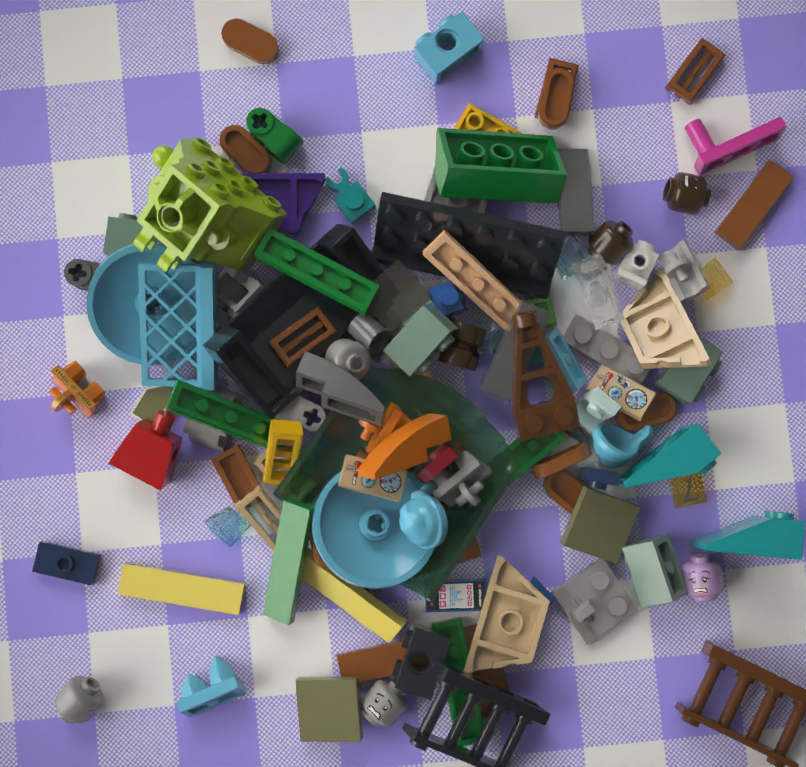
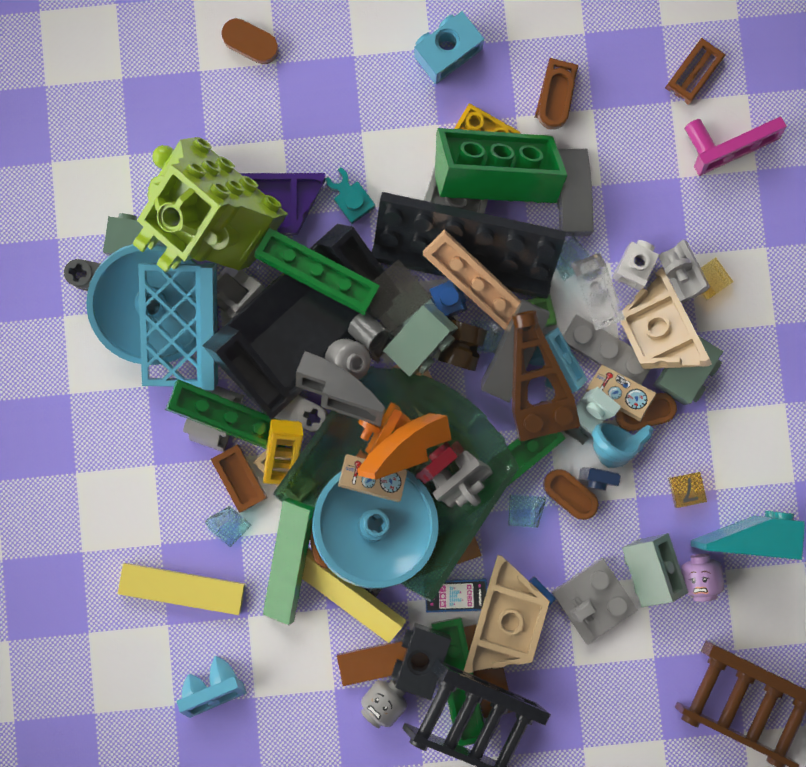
dark blue plate [32,541,102,586] -> none
orange hips [49,361,105,418] -> none
light grey head [55,676,103,724] -> none
red torso [108,410,182,491] -> none
olive tile [129,386,174,422] -> none
dark orange tile [219,125,272,173] -> none
tan tile [235,485,281,552] -> none
green piece [246,107,304,165] -> none
dark orange tile [268,306,336,368] -> none
olive tile [295,676,363,742] -> none
medium azure hat [399,481,448,549] -> none
dark orange tile [531,443,592,479] -> none
olive tile [560,486,641,564] -> none
dark brown head [588,220,634,265] -> none
teal slope [616,423,722,488] -> none
dark brown head [663,172,711,215] -> none
dark orange tile [714,159,794,250] -> none
none -> clear light blue slope [508,495,546,528]

